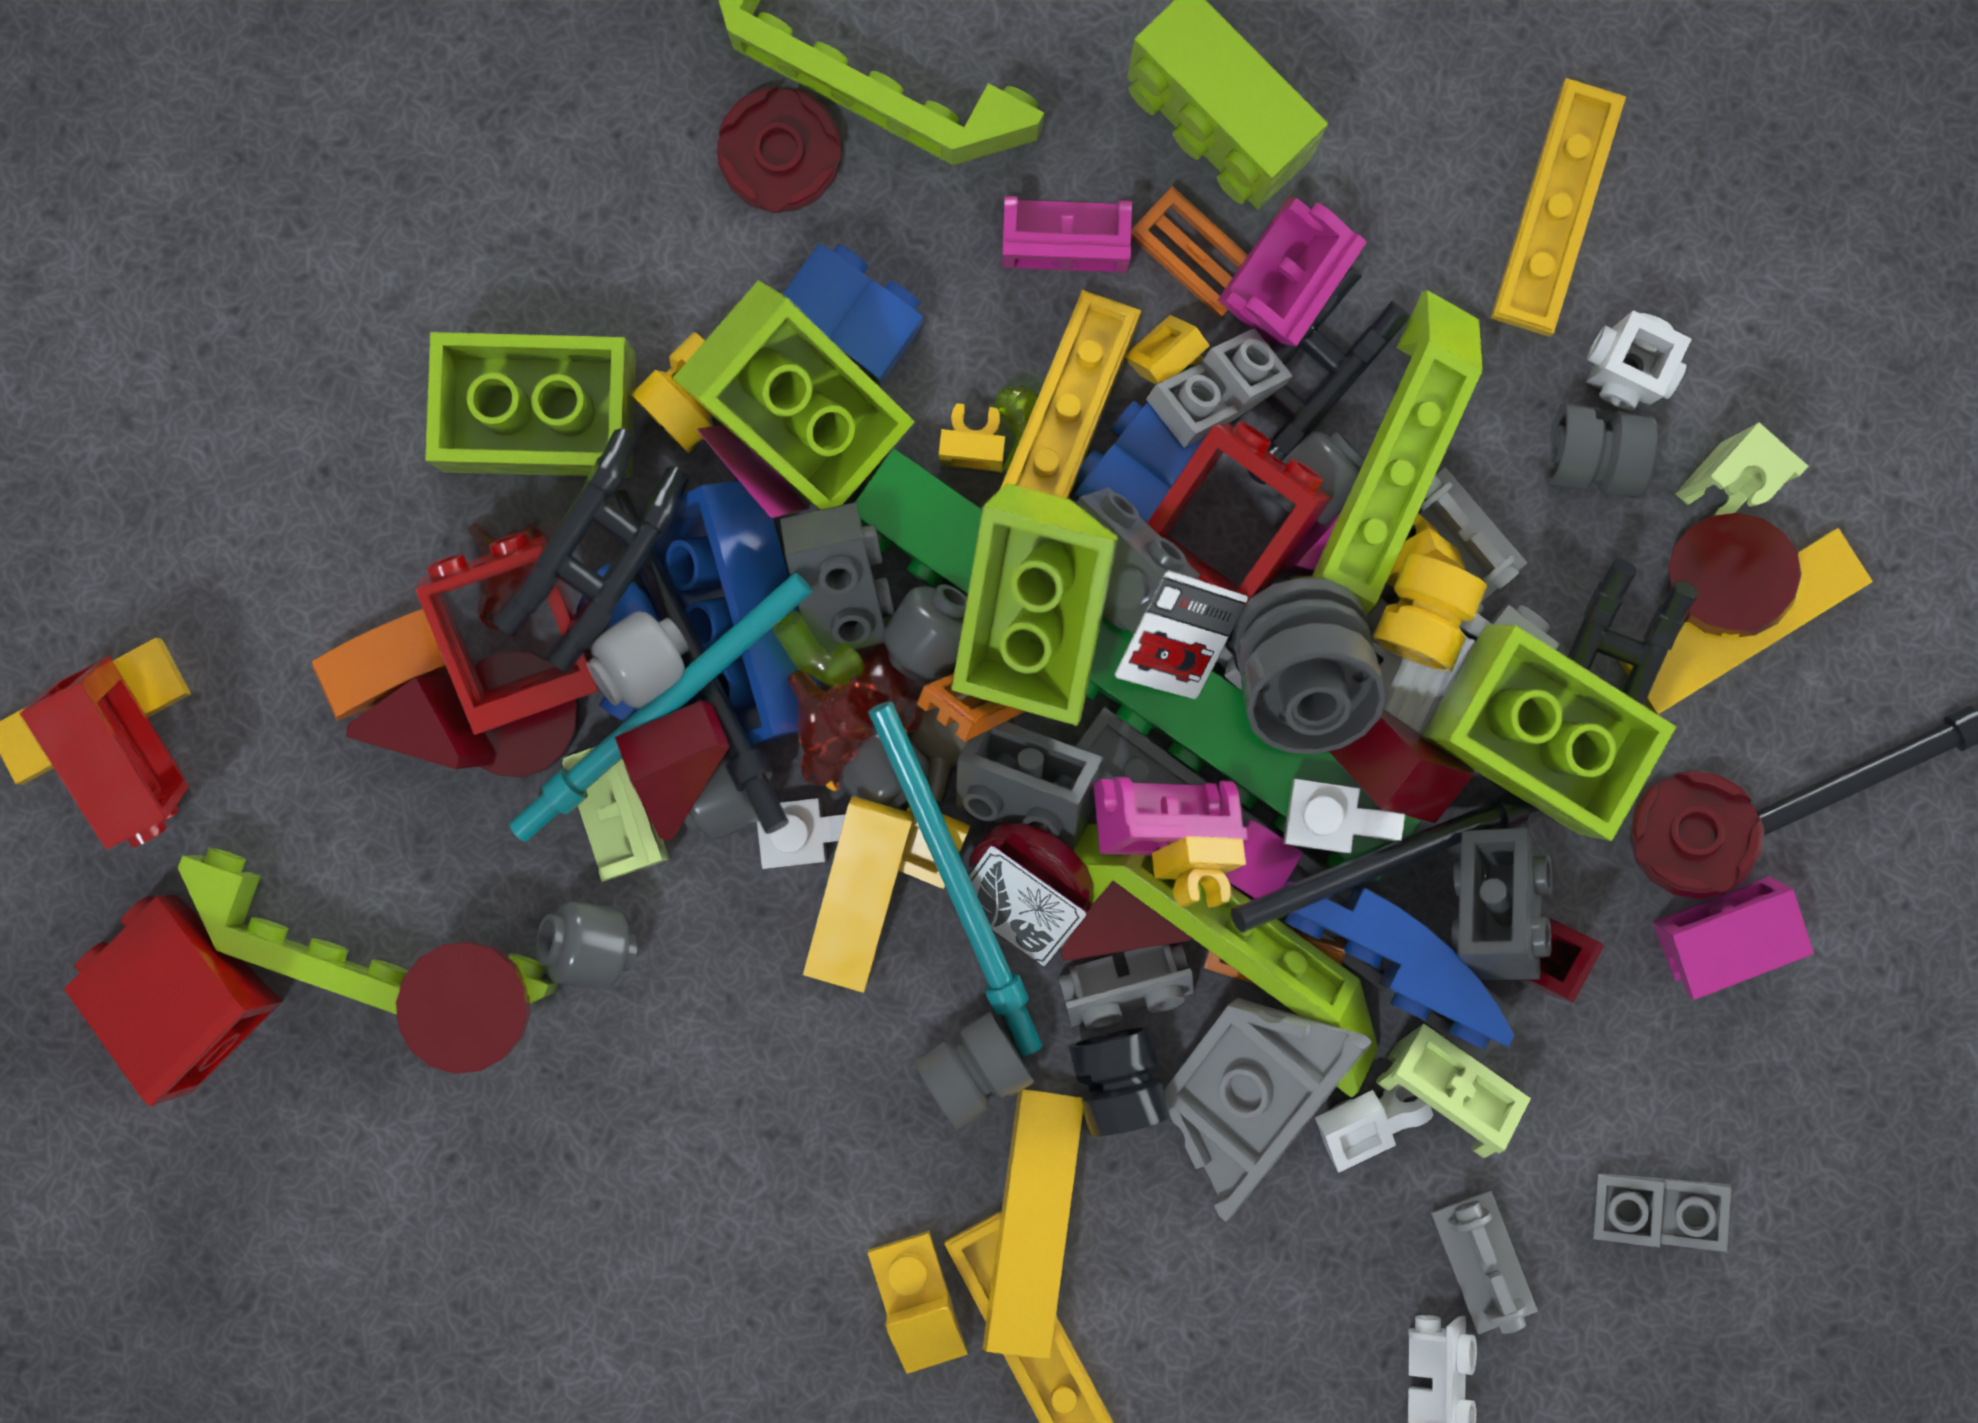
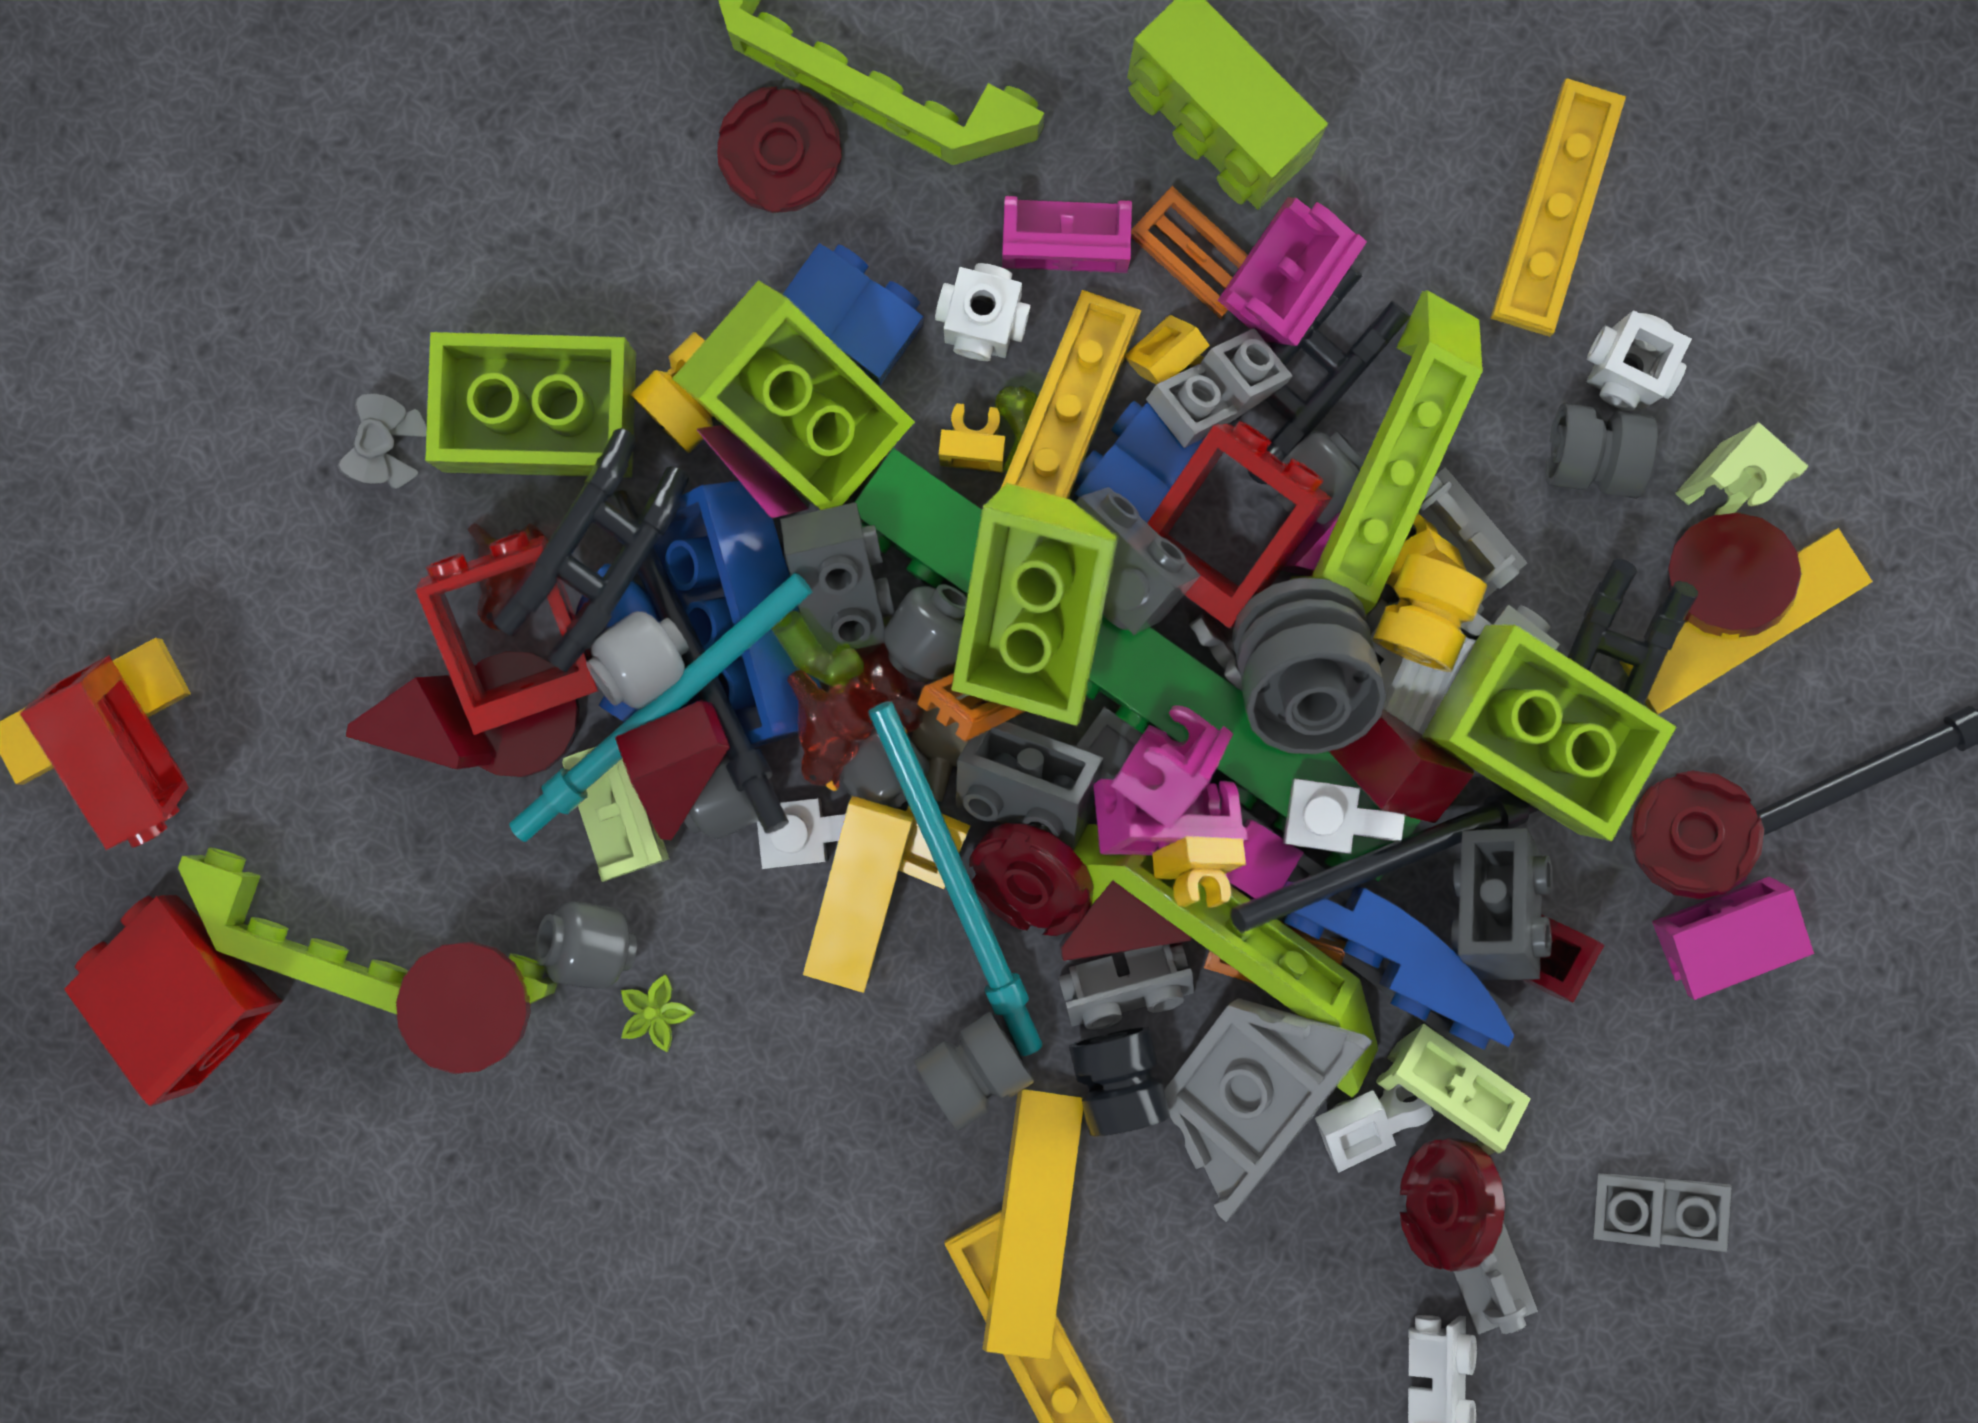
orange slope [311,609,448,721] -> none
yellow slope [868,1230,968,1374] -> none
white sticker [969,846,1086,966] -> none
sticker [1115,571,1247,699] -> none
none -> light grey piece [338,394,427,489]
none -> lime plant [621,974,696,1052]
none -> white brick [935,263,1031,361]
none -> dark pink hinge [1111,706,1233,829]
none -> dark red tile [1400,1138,1505,1271]

